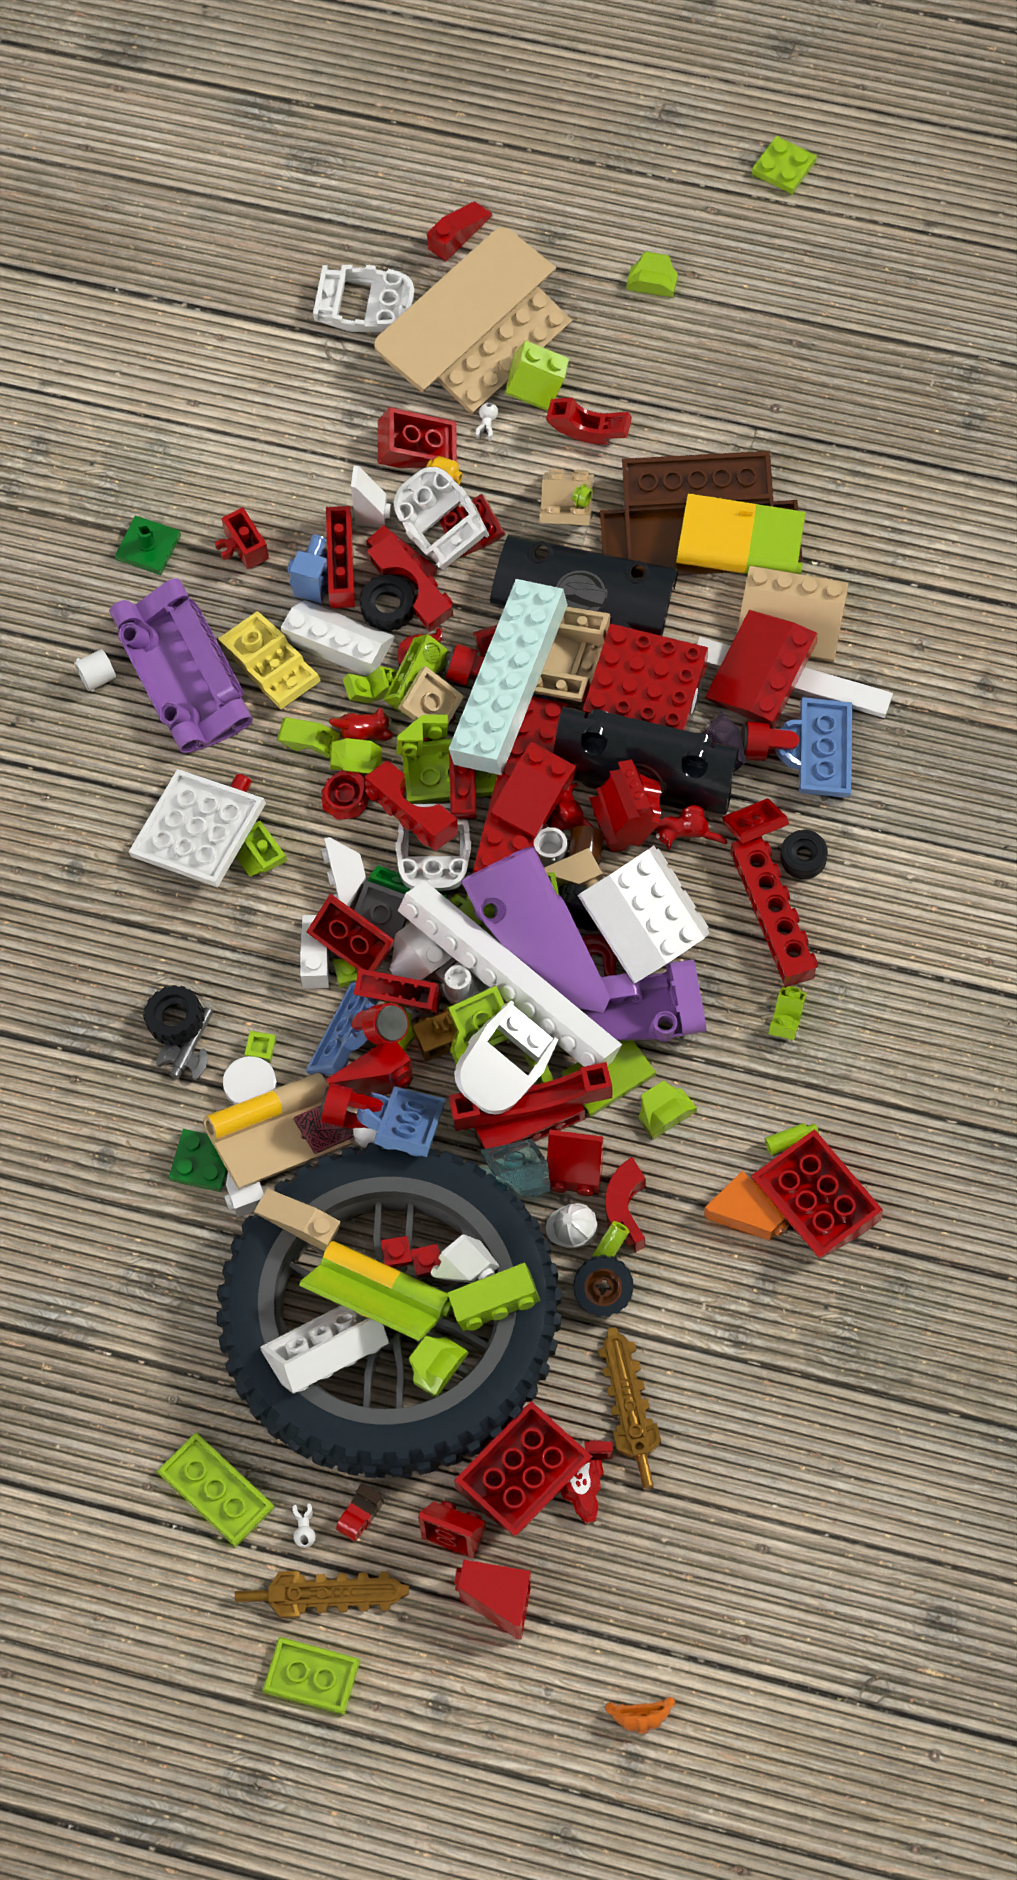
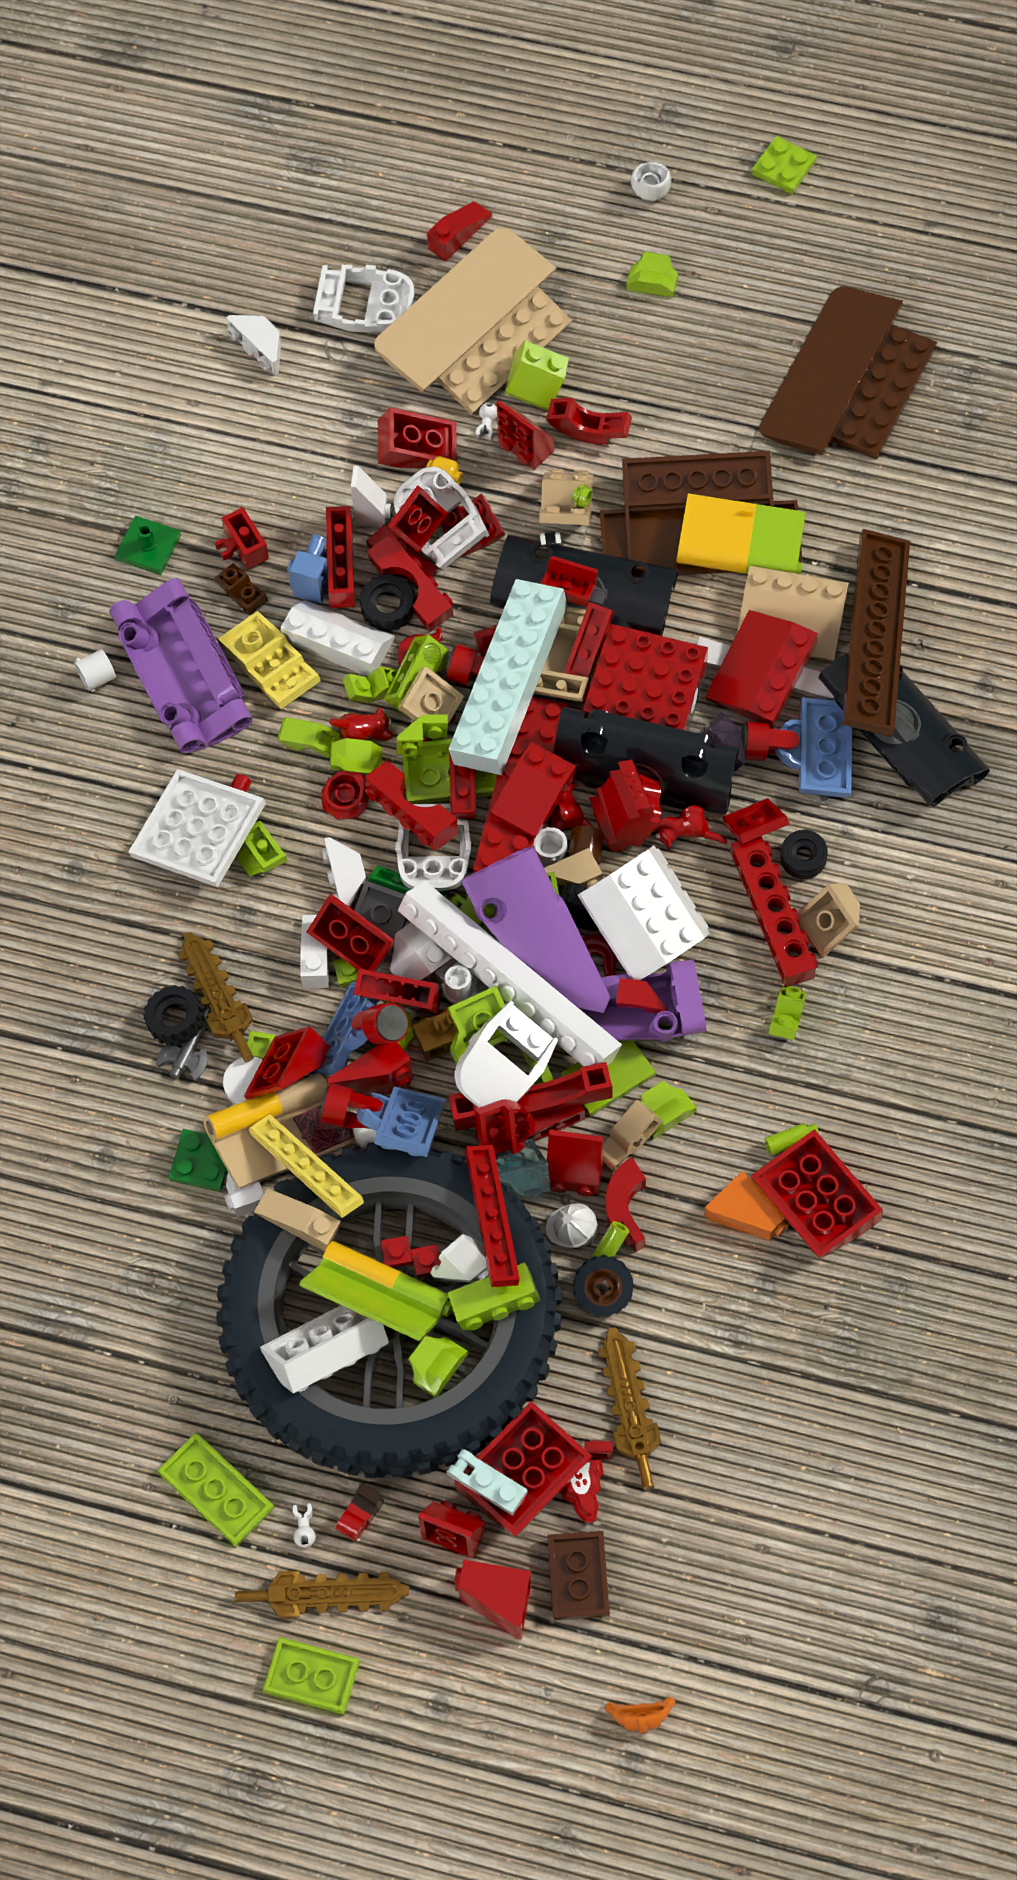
none -> pearl gold bar [178,932,254,1062]
none -> reddish brown slope [214,563,268,615]
none -> white slope [226,315,281,376]
none -> red slope [244,1026,330,1099]
none -> light yellow tile [249,1114,364,1218]
none -> red slope [388,485,448,553]
none -> light aqua plate [446,1449,528,1516]
none -> red plate [465,1145,520,1287]
none -> red slope [475,1099,535,1155]
none -> red slope [497,401,554,470]
none -> sticker [539,532,561,545]
none -> red bracket [540,556,598,607]
none -> reddish brown plate [547,1531,610,1620]
none -> red plate [564,602,614,680]
none -> tan piece [603,1100,663,1172]
none -> red slope [616,978,668,1013]
none -> white hair [631,162,671,201]
none -> reddish brown slope [760,286,937,459]
none -> tan slope [798,883,860,957]
none -> black panel [818,652,990,807]
none -> reddish brown plate [842,529,910,737]

